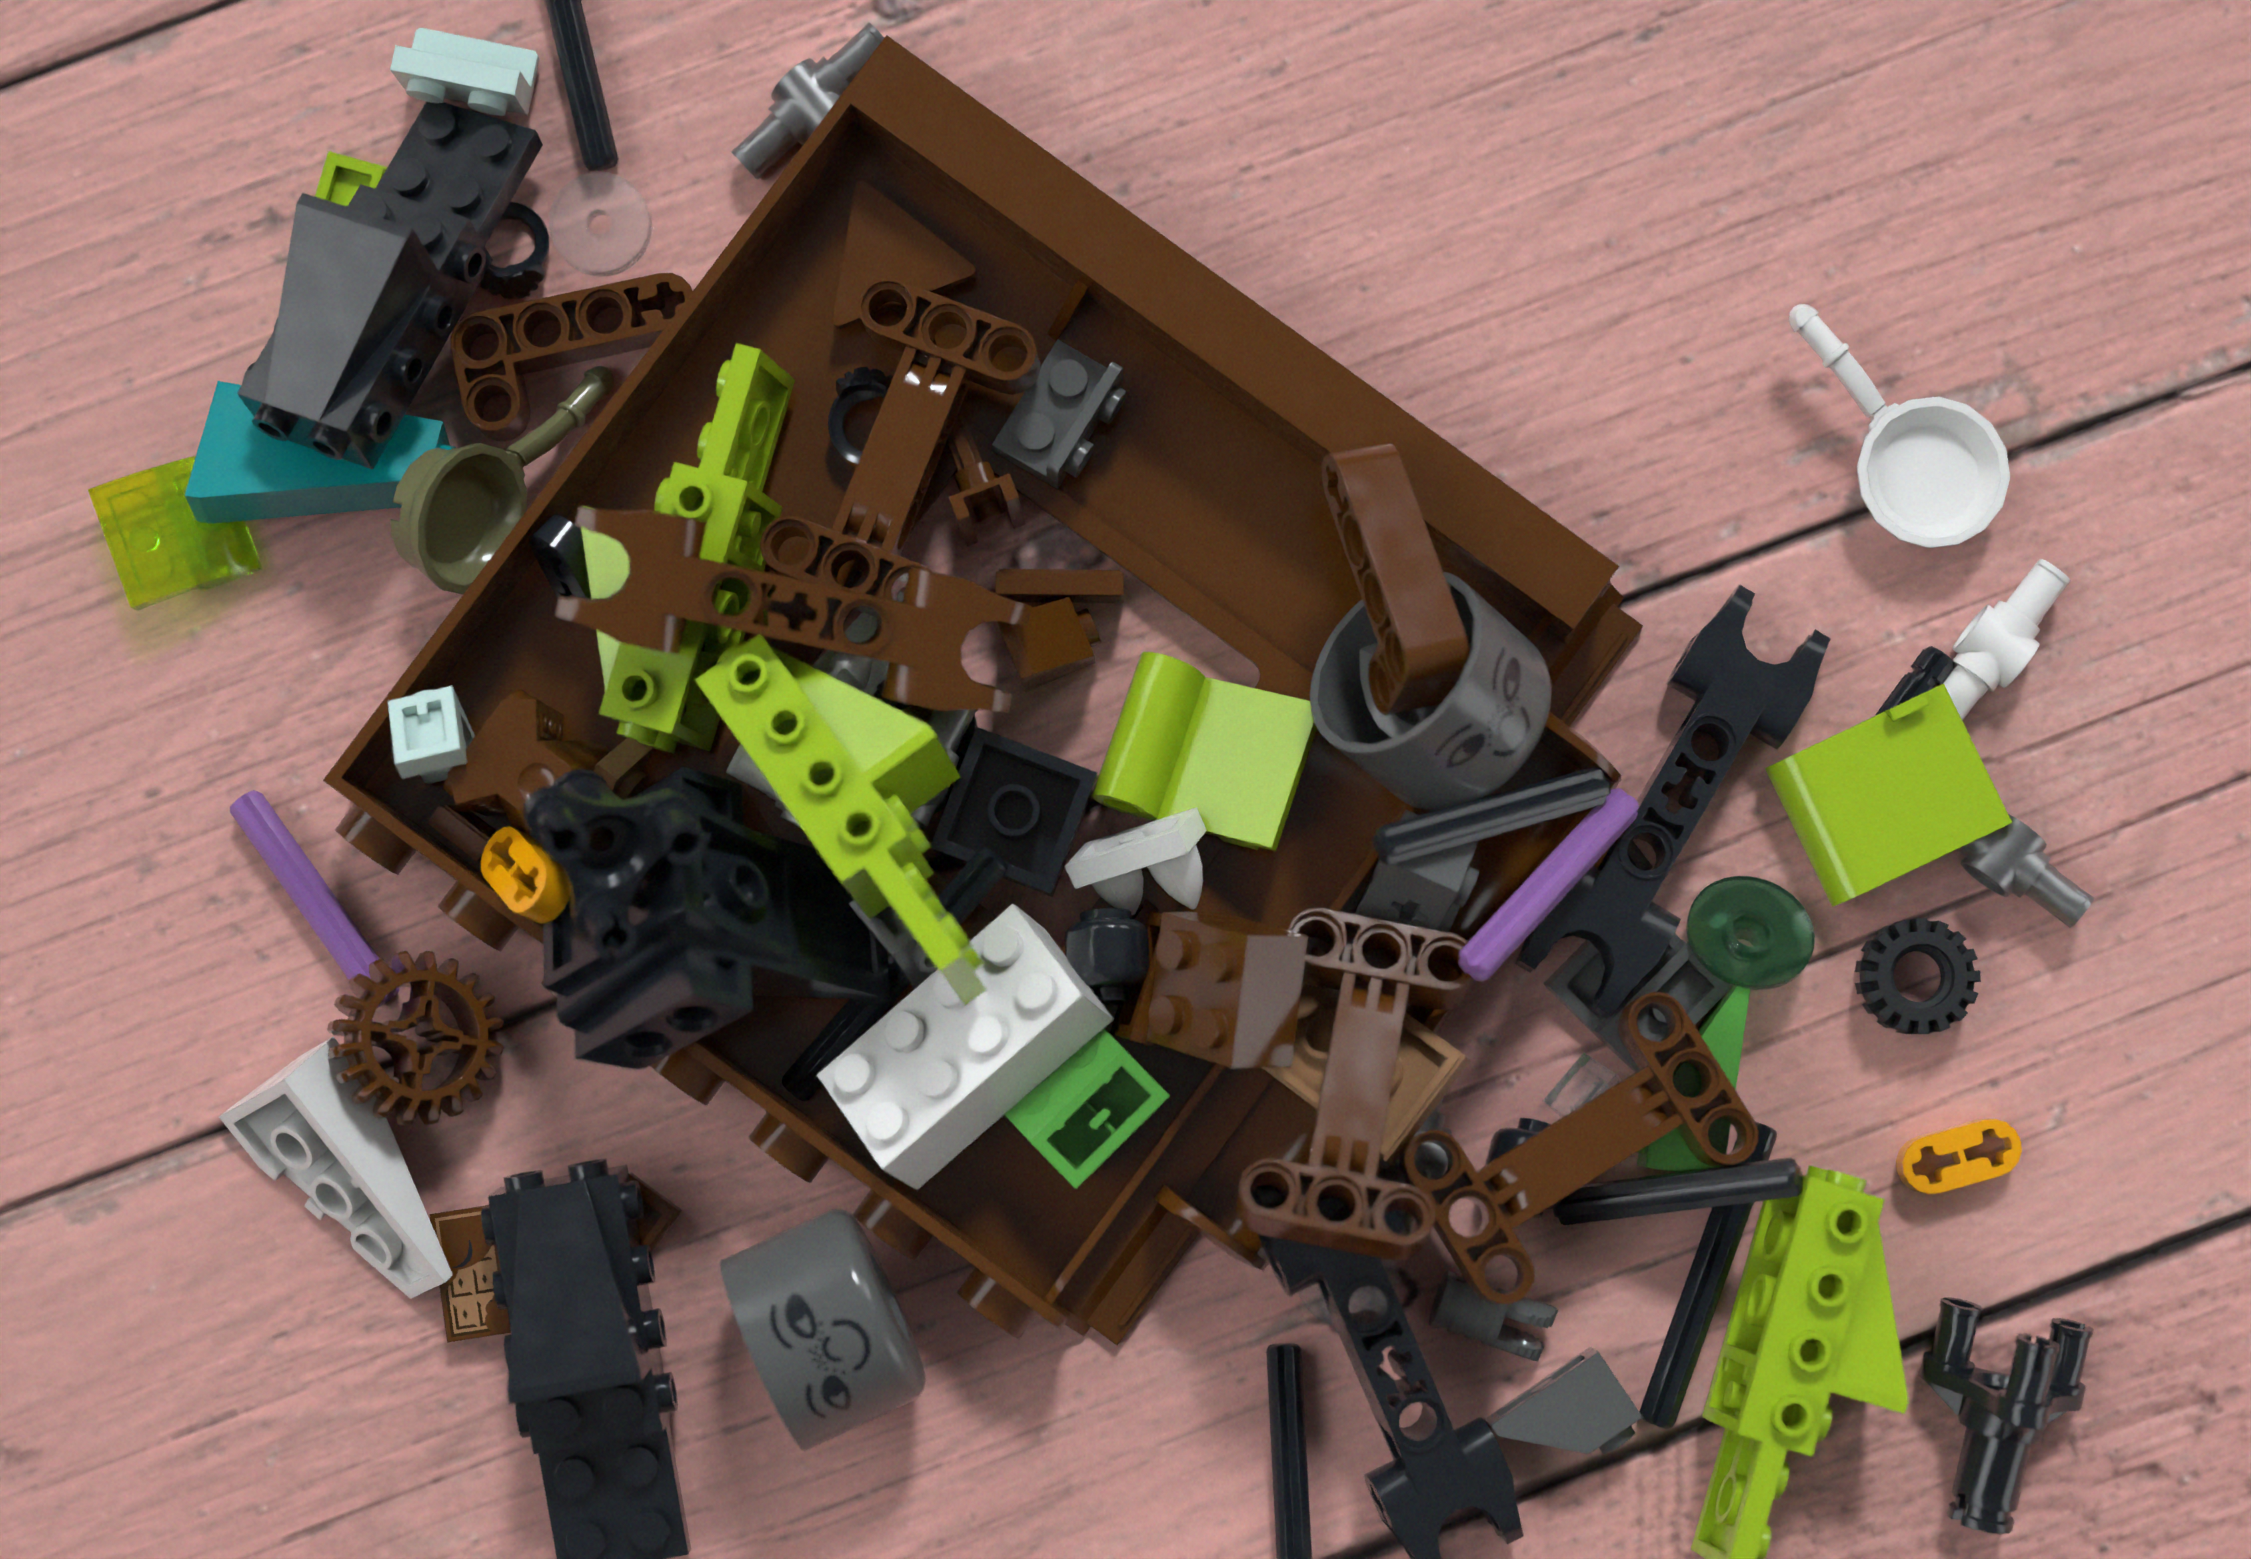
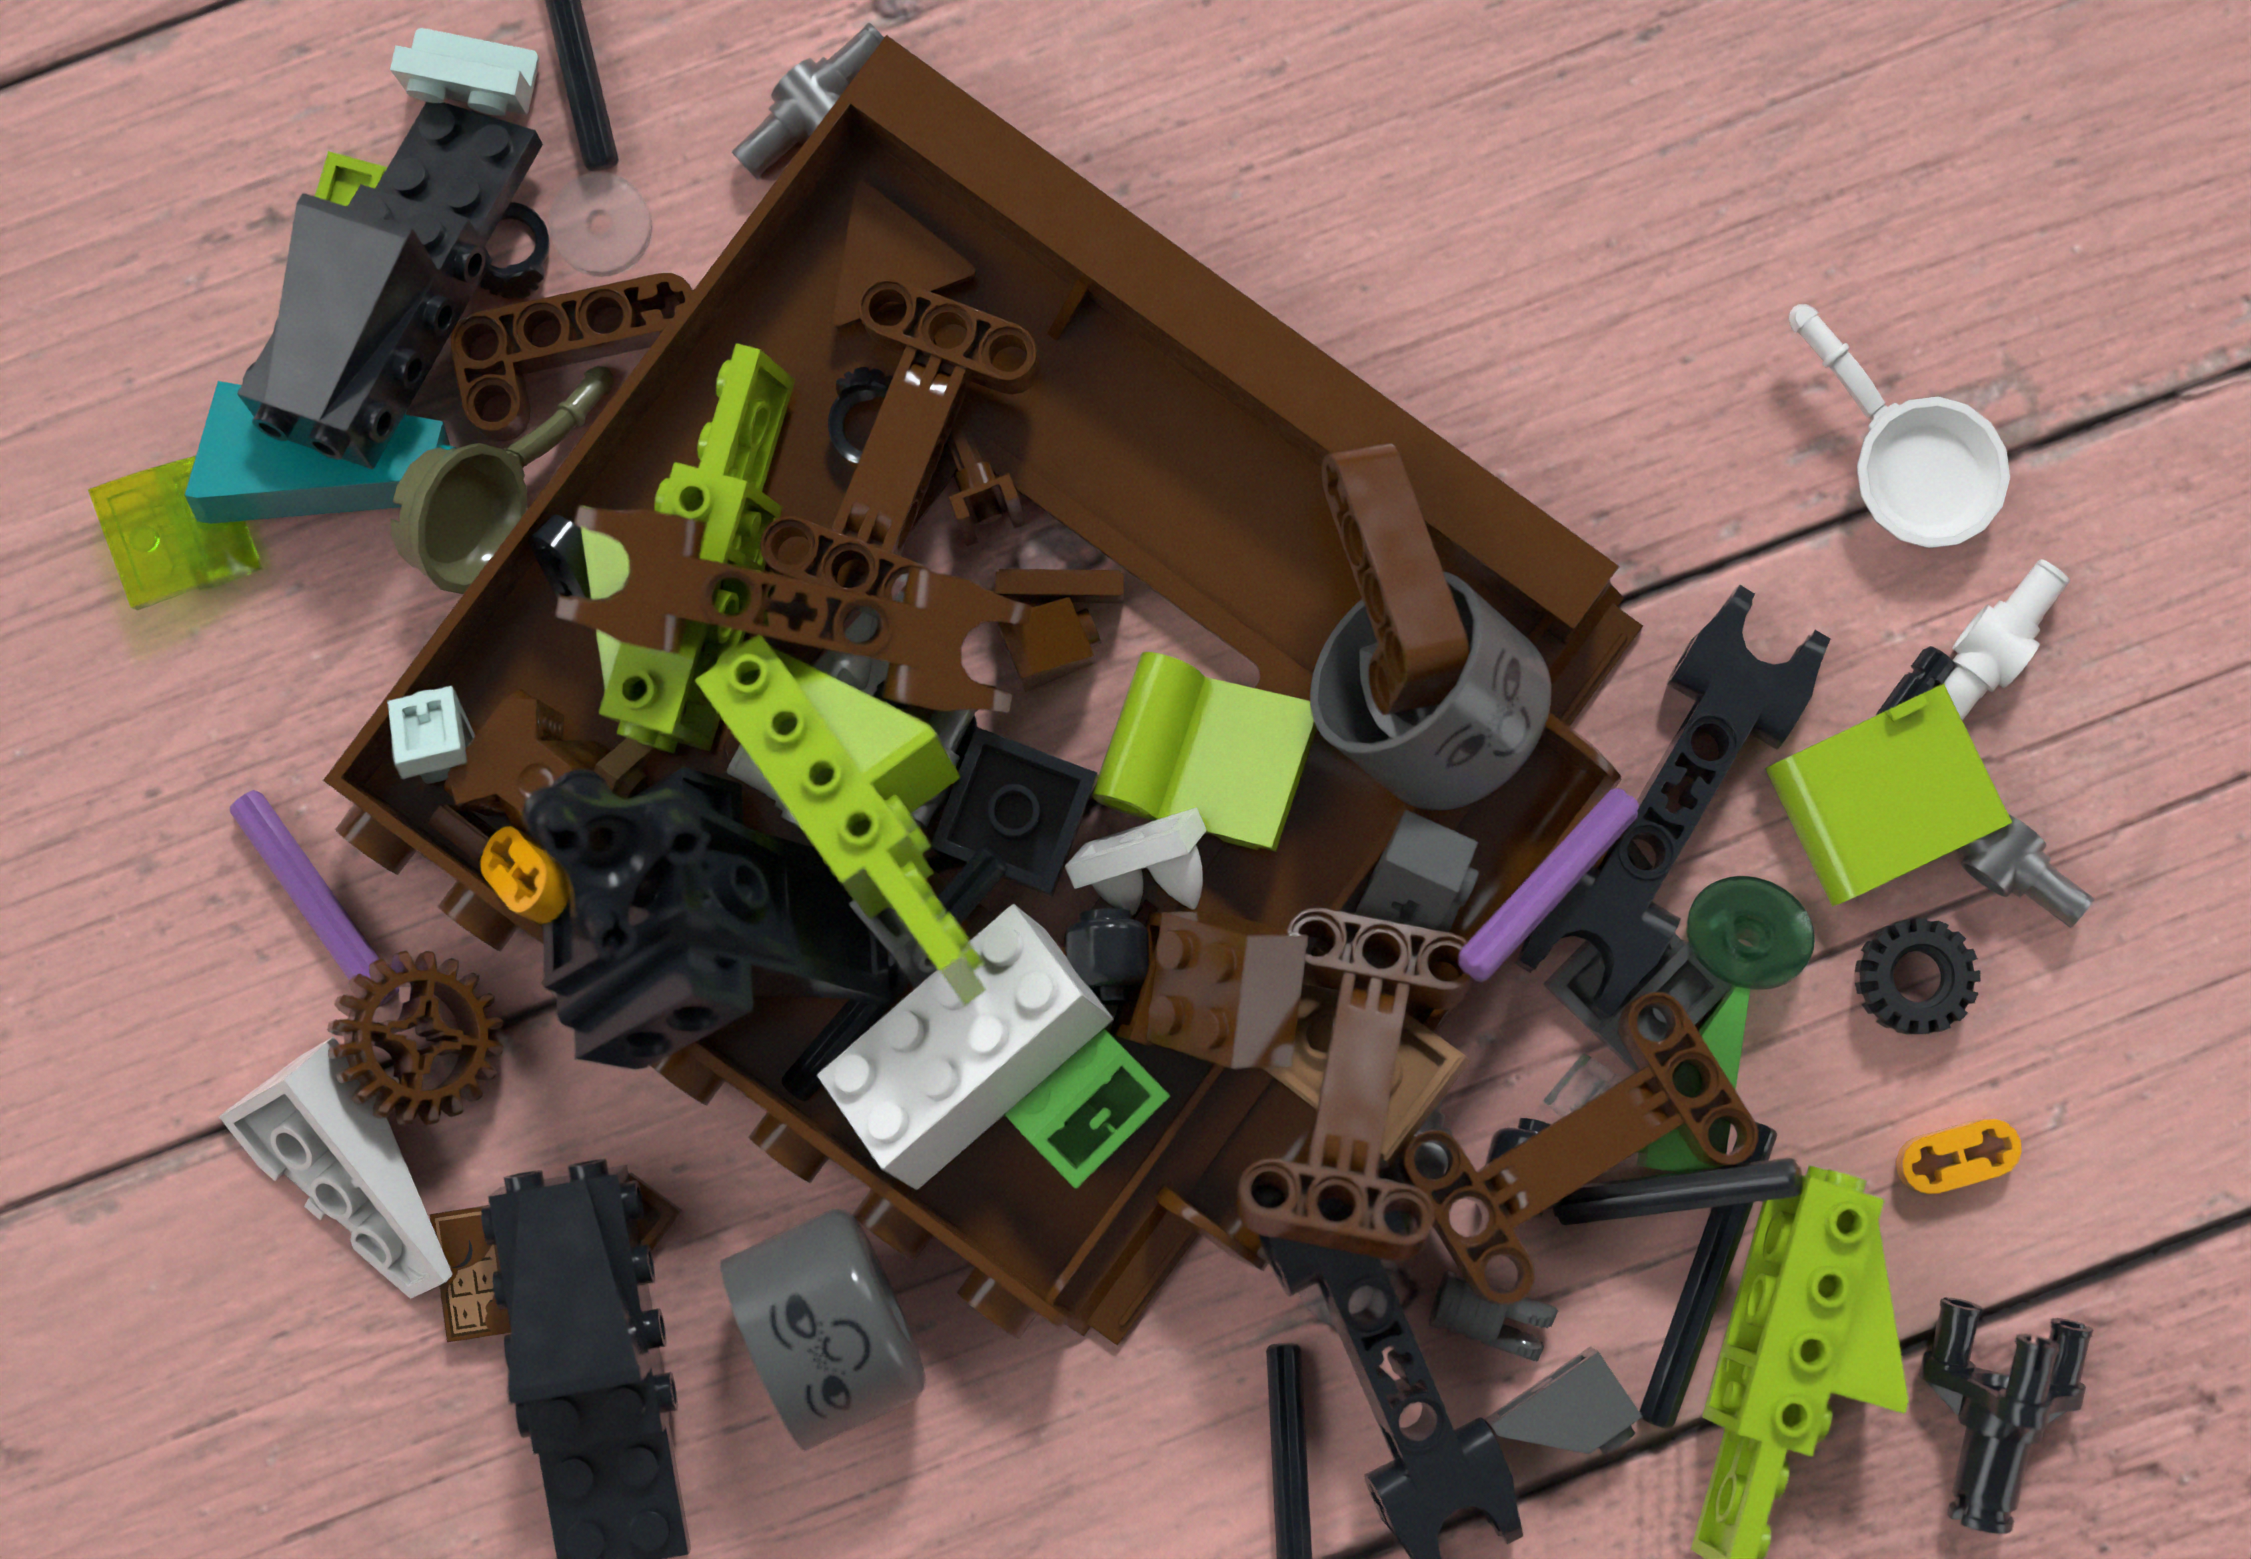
dark grey bracket [992,340,1128,489] -> none
black axle [1372,767,1611,865] -> none

